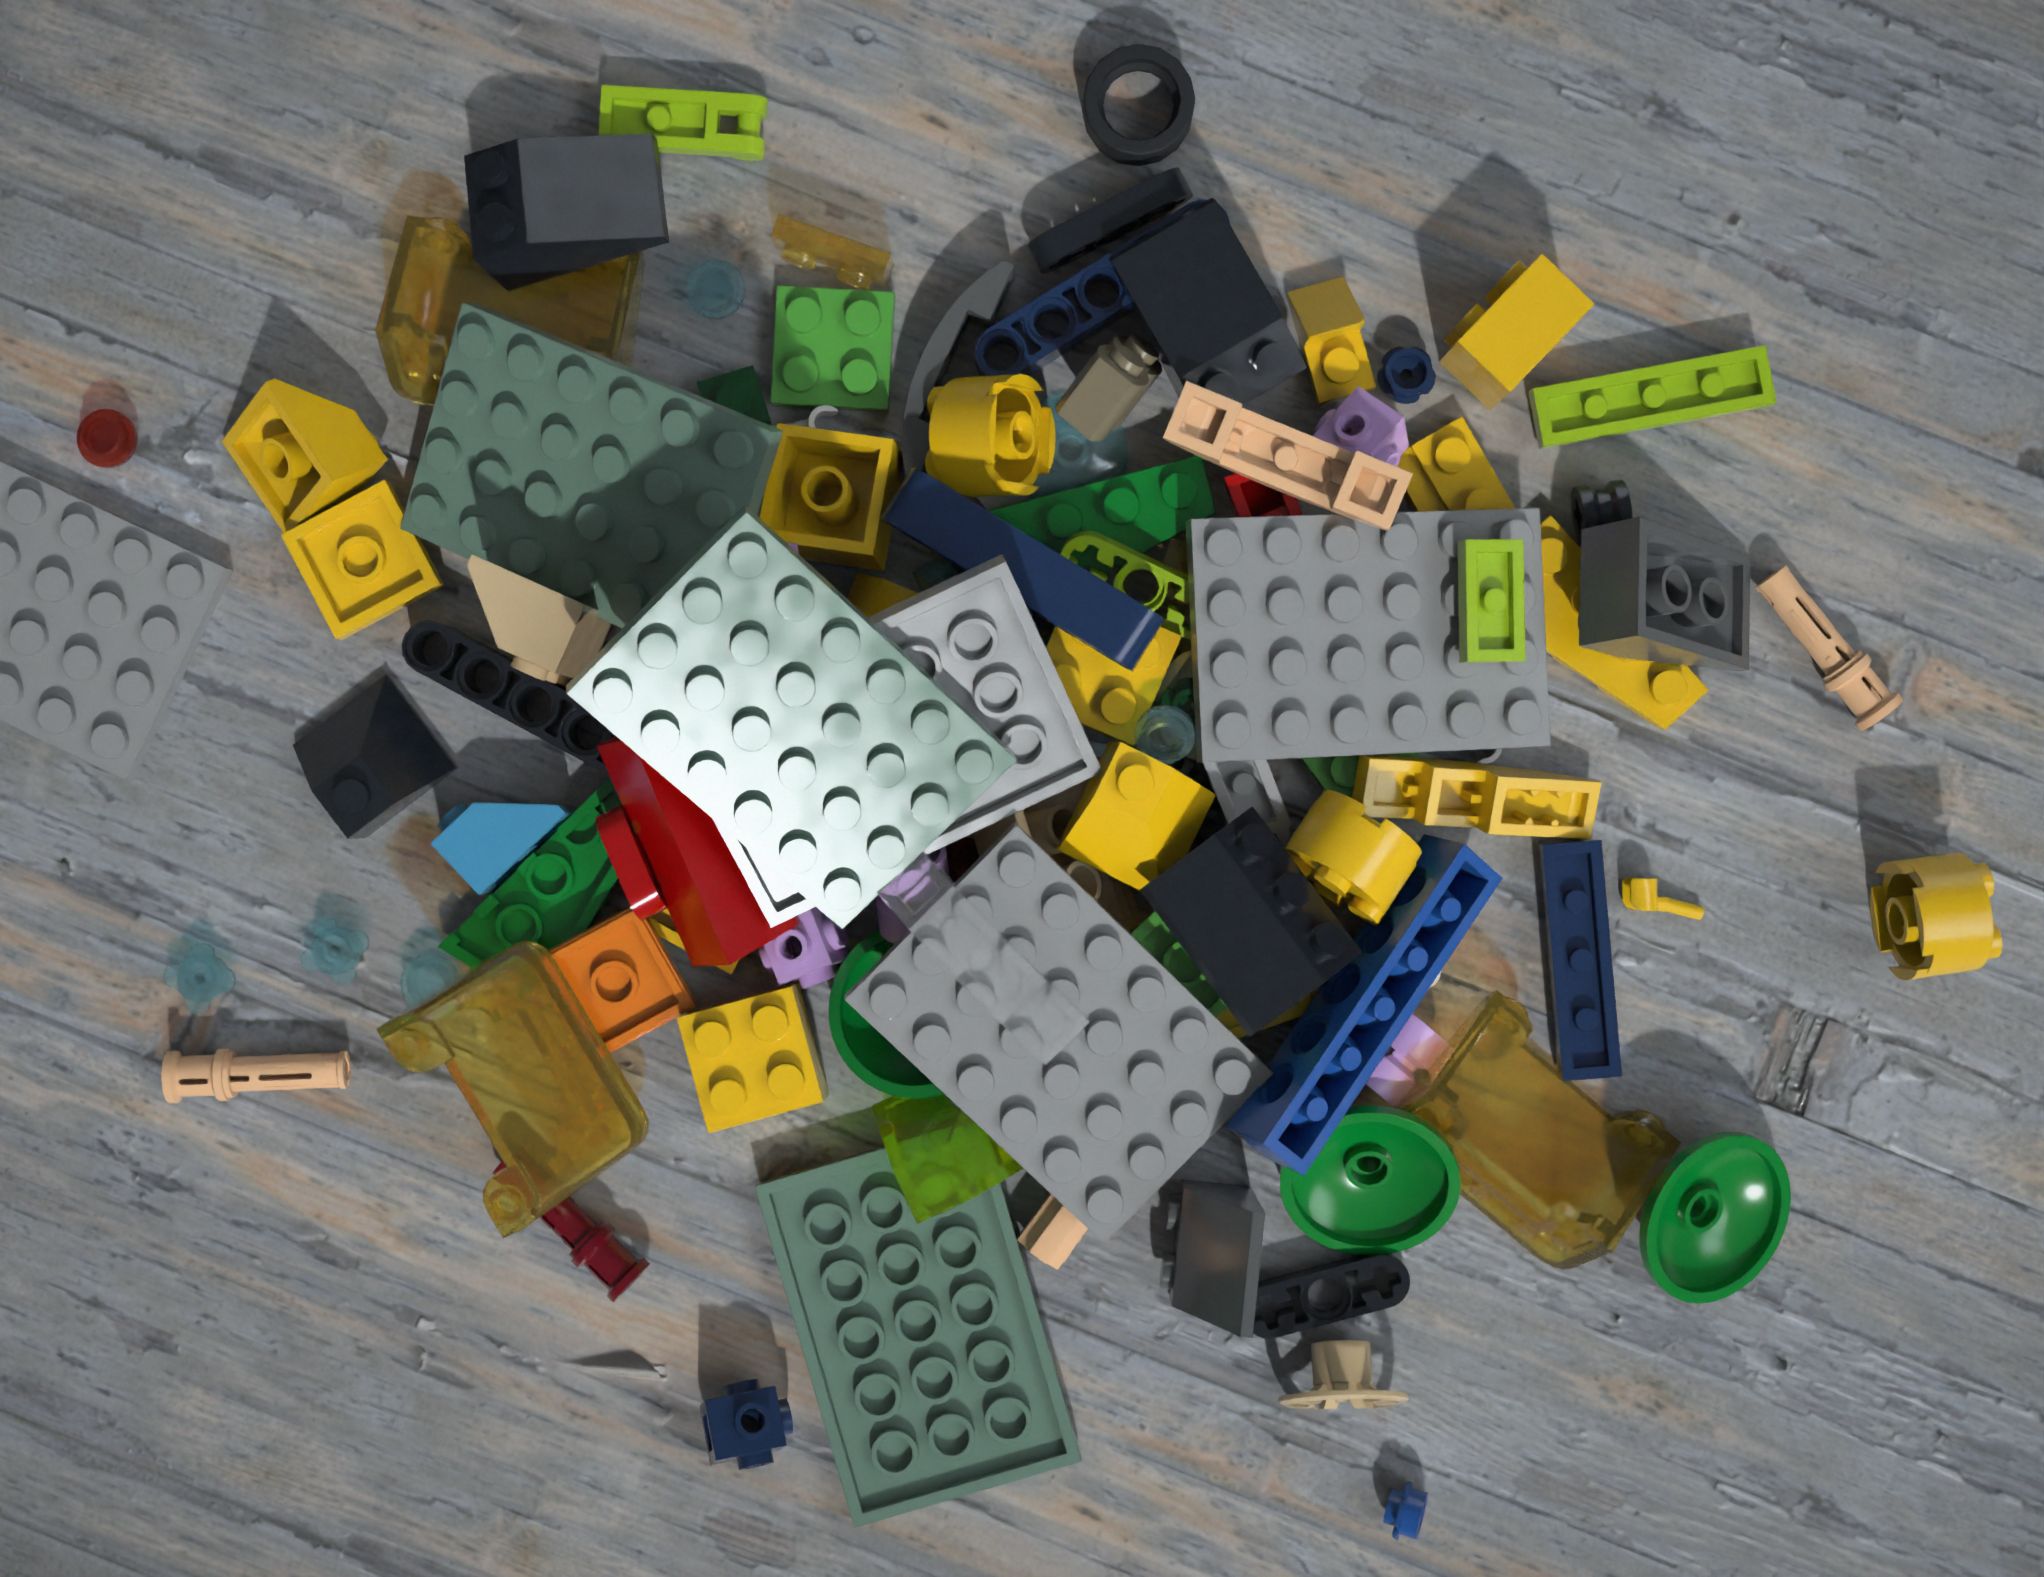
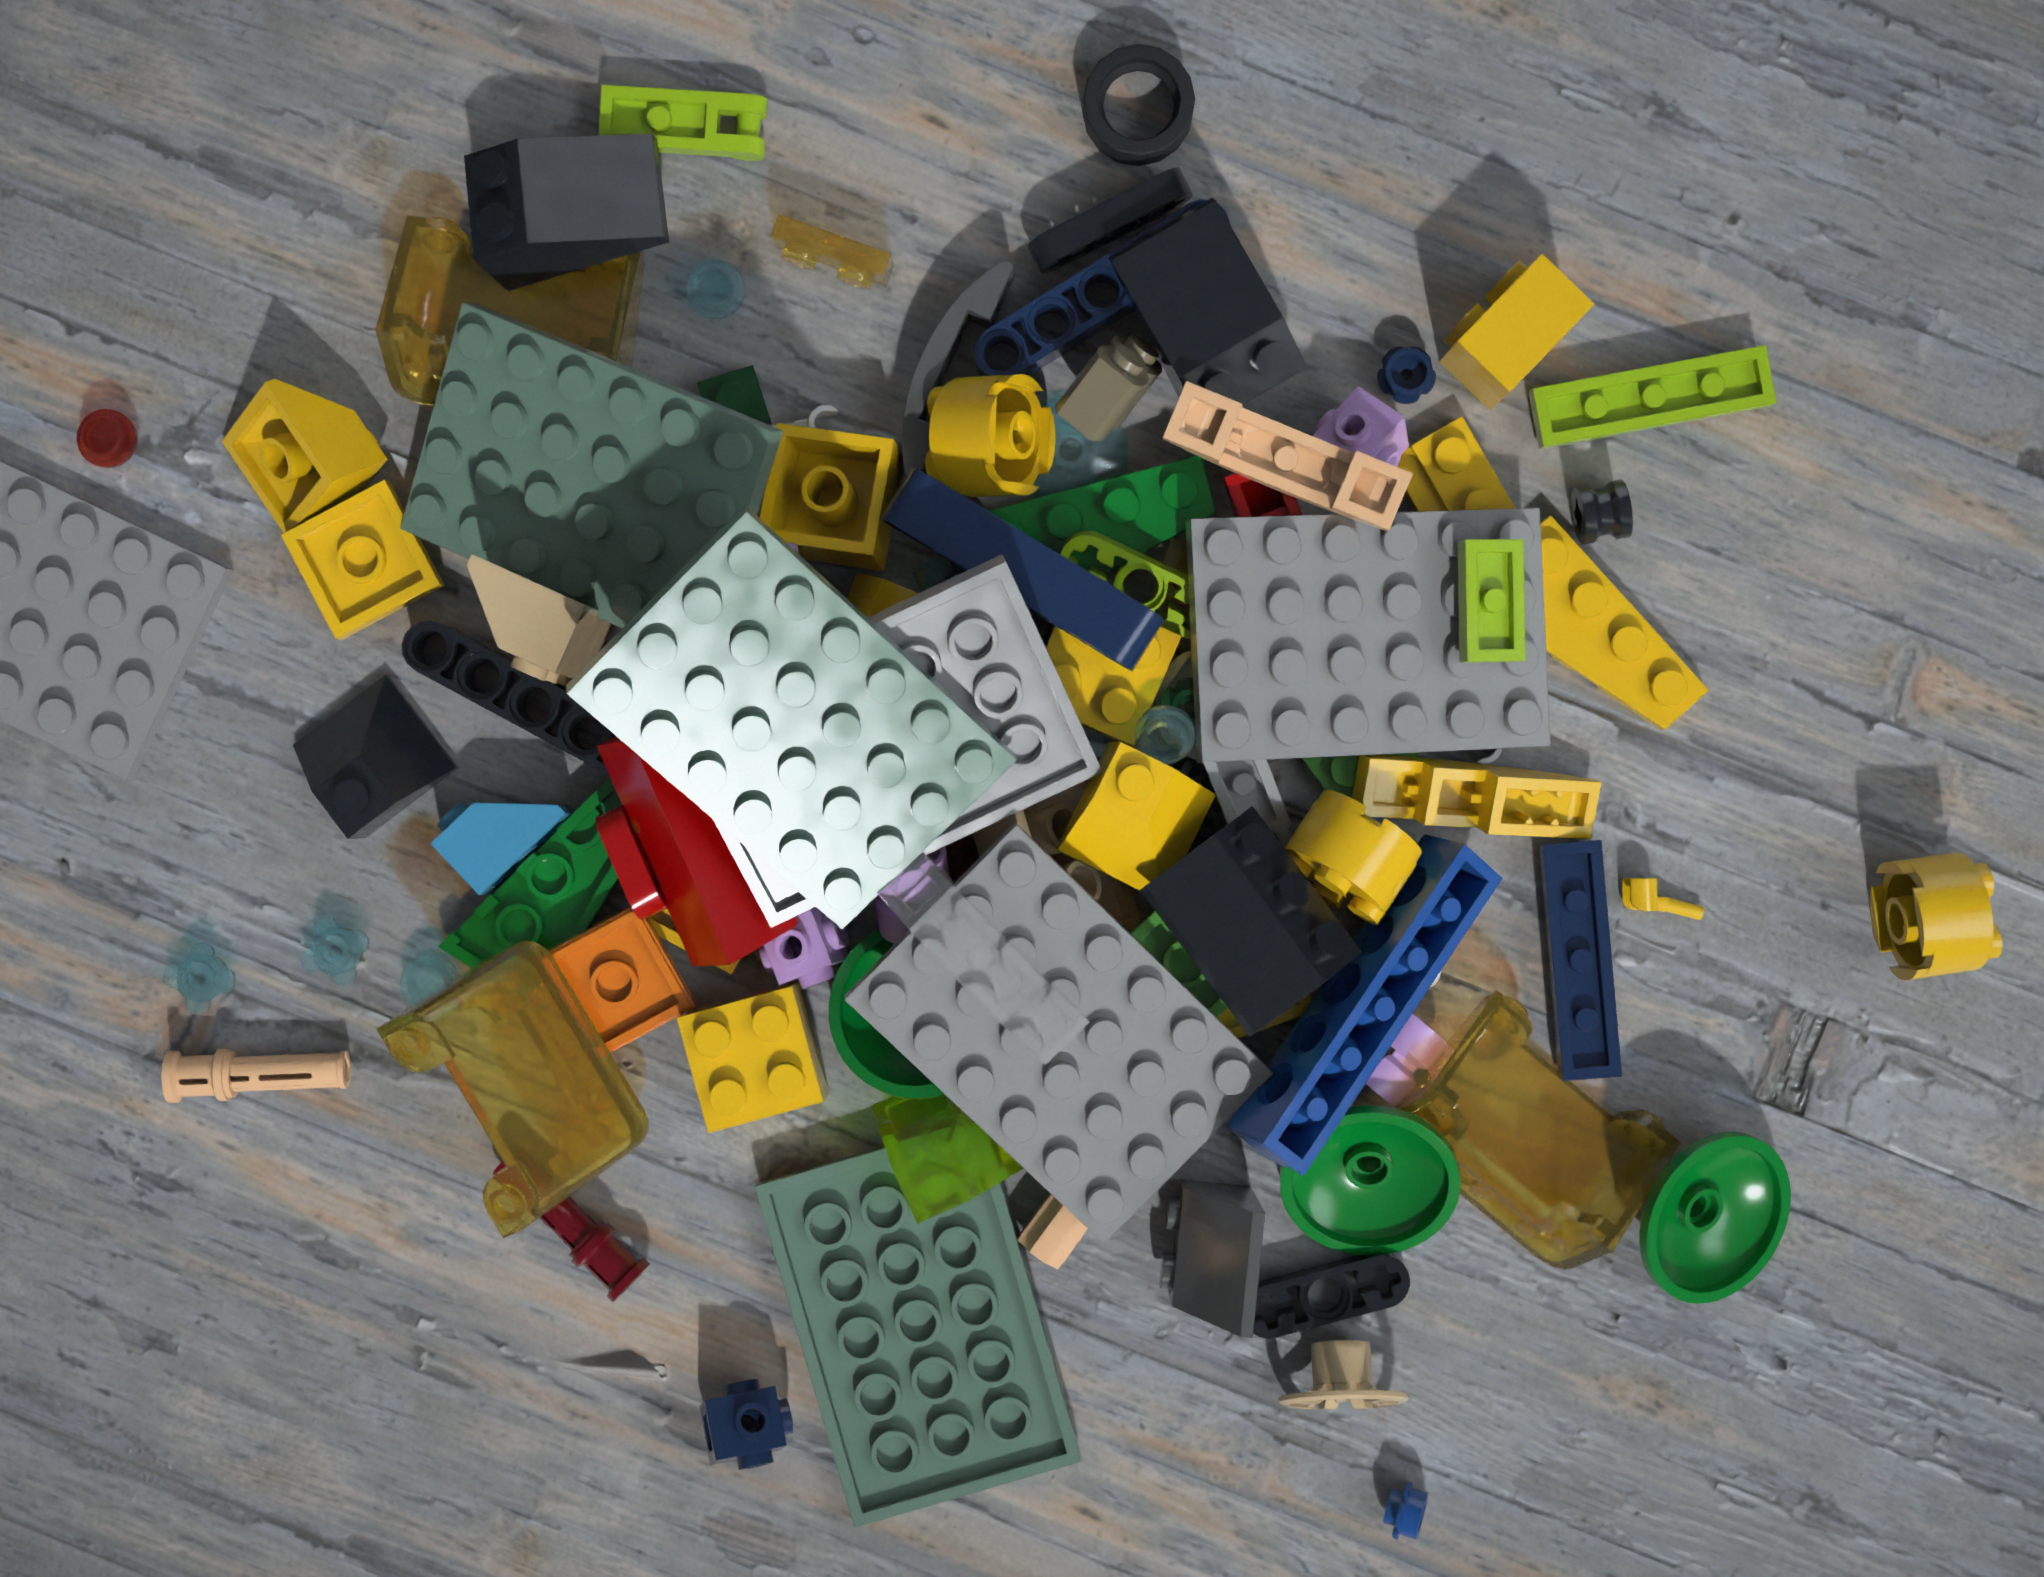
bright green plate [771,286,896,413] -> none
yellow slope [1286,276,1376,406] -> none
dark grey slope [1578,517,1750,671] -> none
light nougat pin [1755,565,1904,732] -> none

